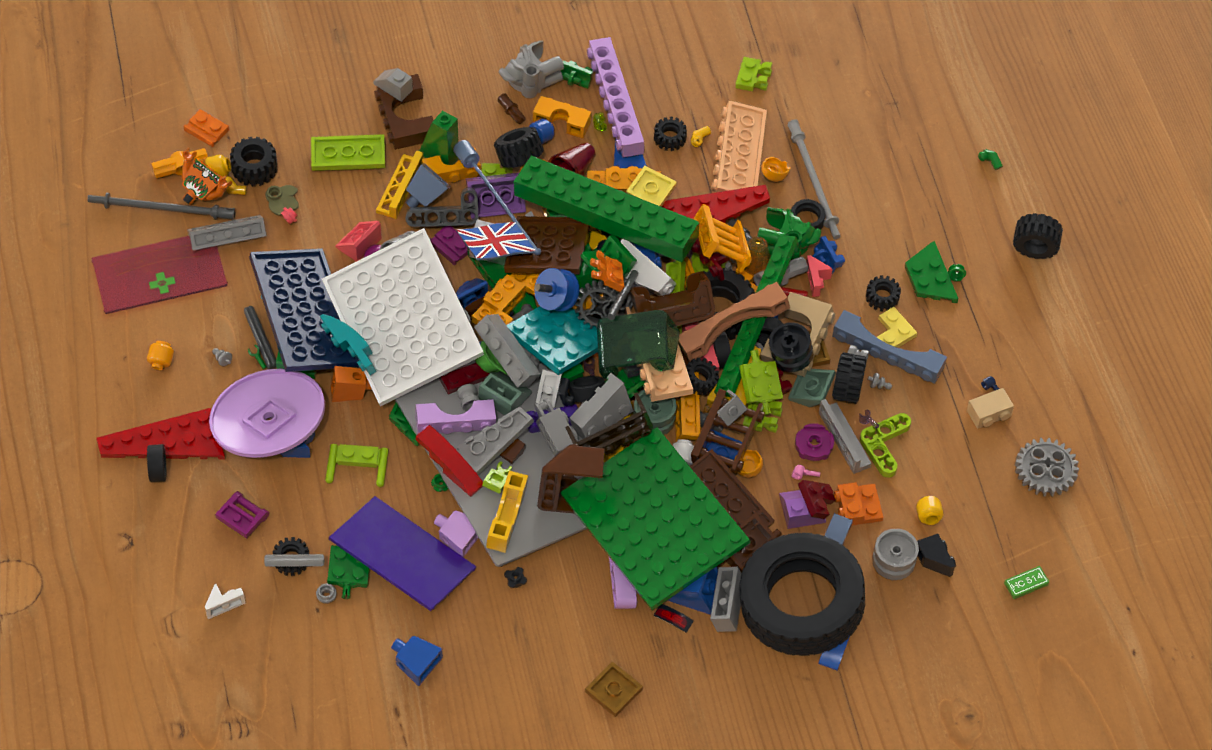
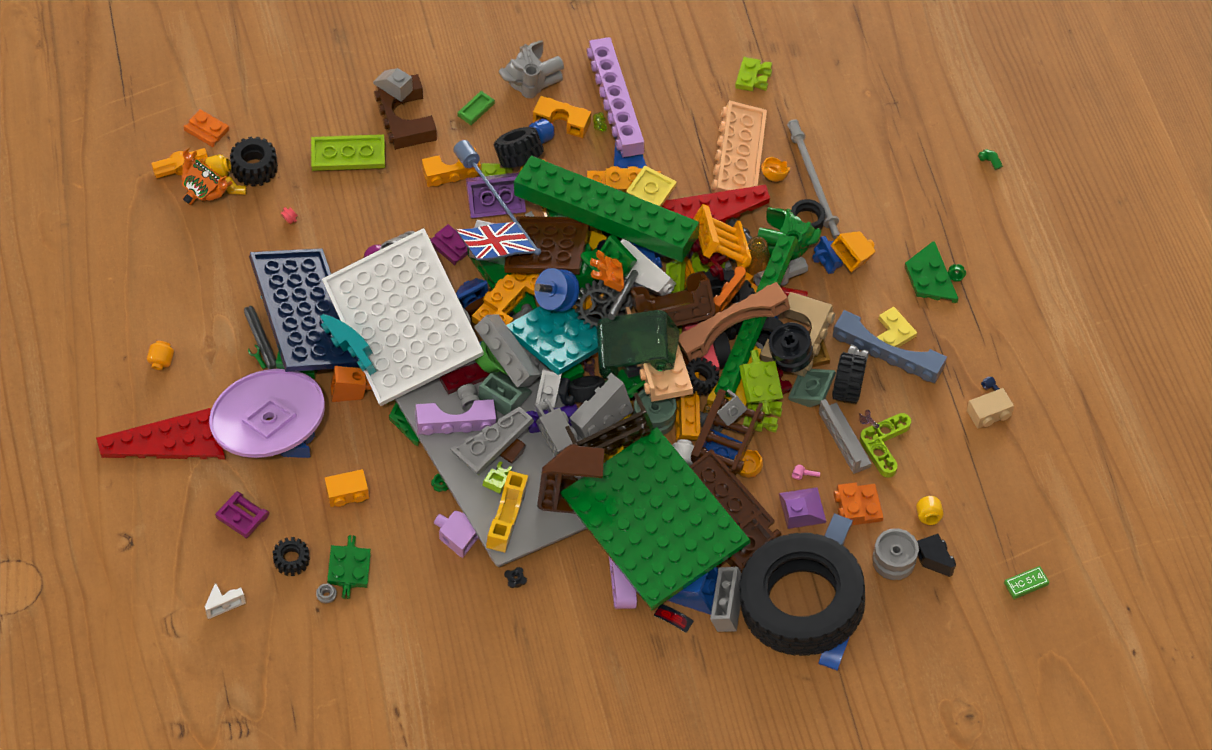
dark grey bar [87,193,236,220] -> none
clear pink piece [92,236,228,314] -> none
black tyre [147,444,167,482] -> none
light grey fence [187,215,266,250] -> none
light grey hair [212,348,232,366] -> none
light grey axle [264,554,324,567] -> none
olive plate [265,185,299,216] -> none
lime plate [325,444,389,487] -> none
dark purple piece [329,496,476,611] -> none
coral slope [336,221,382,262] -> none
yellow fence [376,150,424,219] -> none
blue torso [391,636,443,686] -> none
dark grey beam [405,187,478,227] -> none
sand blue torso [406,163,450,208] -> none
red slope [416,425,483,497] -> none
green slope [419,110,458,165] -> none
reddish brown axle [497,93,525,124] -> none
dark red cone [548,143,595,175] -> none
green hips [561,60,593,89] -> none
pearl gold tile [585,661,643,717] -> none
black tyre [654,117,687,151] -> none
yellow arm [691,126,711,147] -> none
magenta plate [795,424,834,461] -> none
dark red plate [798,480,836,519] -> none
coral slope [806,255,832,297] -> none
black tyre [866,275,901,312] -> none
light grey hair [868,373,892,390] -> none
black tyre [1013,213,1063,259] -> none
light grey gear [1015,438,1079,497] -> none
none -> light orange brick [324,469,369,507]
none -> bright green tile [457,91,495,125]
none -> orange plate [714,266,746,315]
none -> light orange torso [830,232,875,272]

